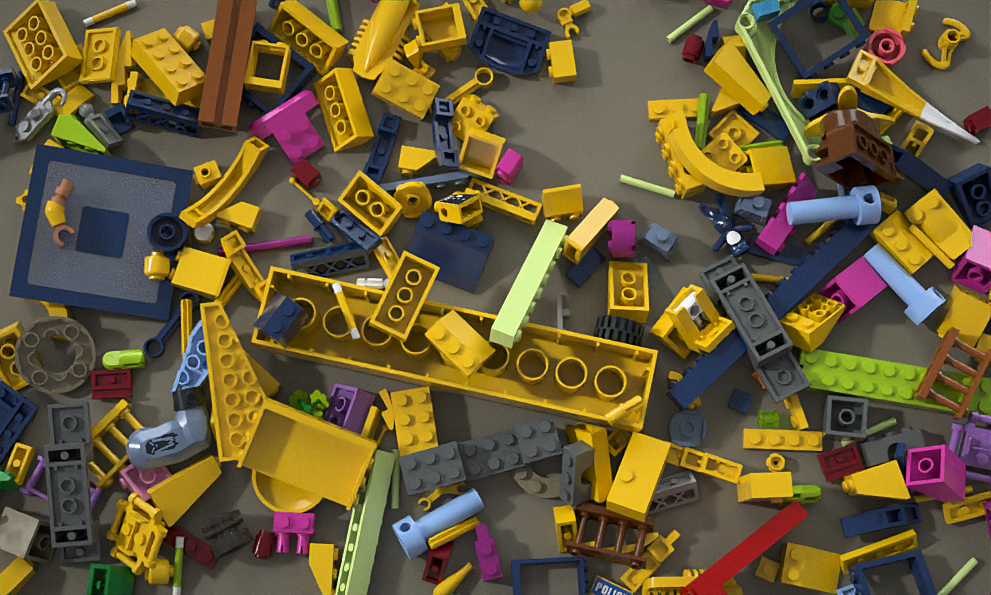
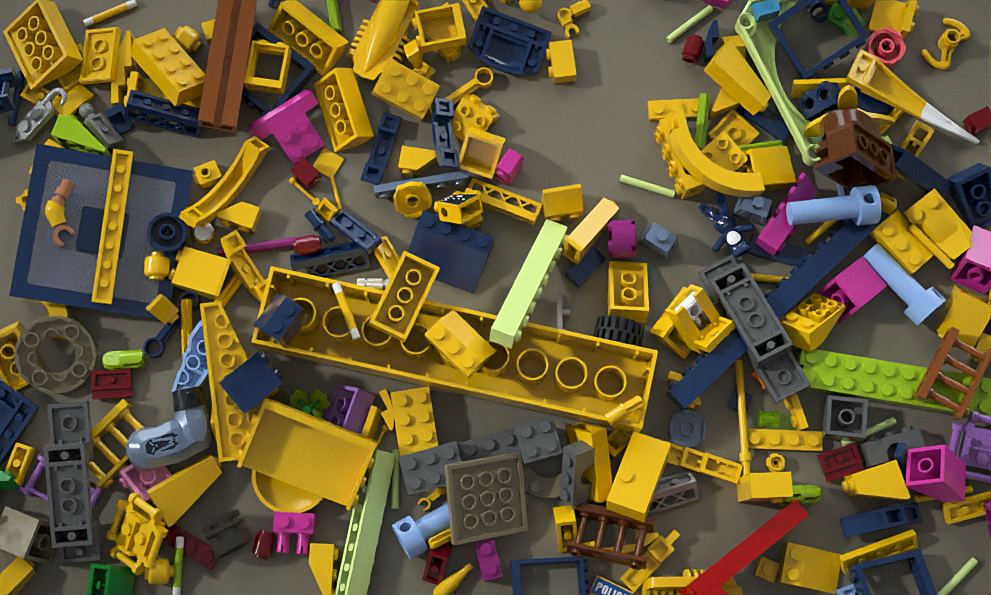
yellow slope [338,170,404,236] -> none
none -> yellow plate [91,149,133,305]
none -> yellow slope [146,294,180,325]
none -> dark blue slope [219,352,283,414]
none -> dark red brick [293,235,322,257]
none -> yellow piece [313,148,344,210]
none -> dark tan plate [444,452,528,545]
none -> yellow bar [735,360,752,476]

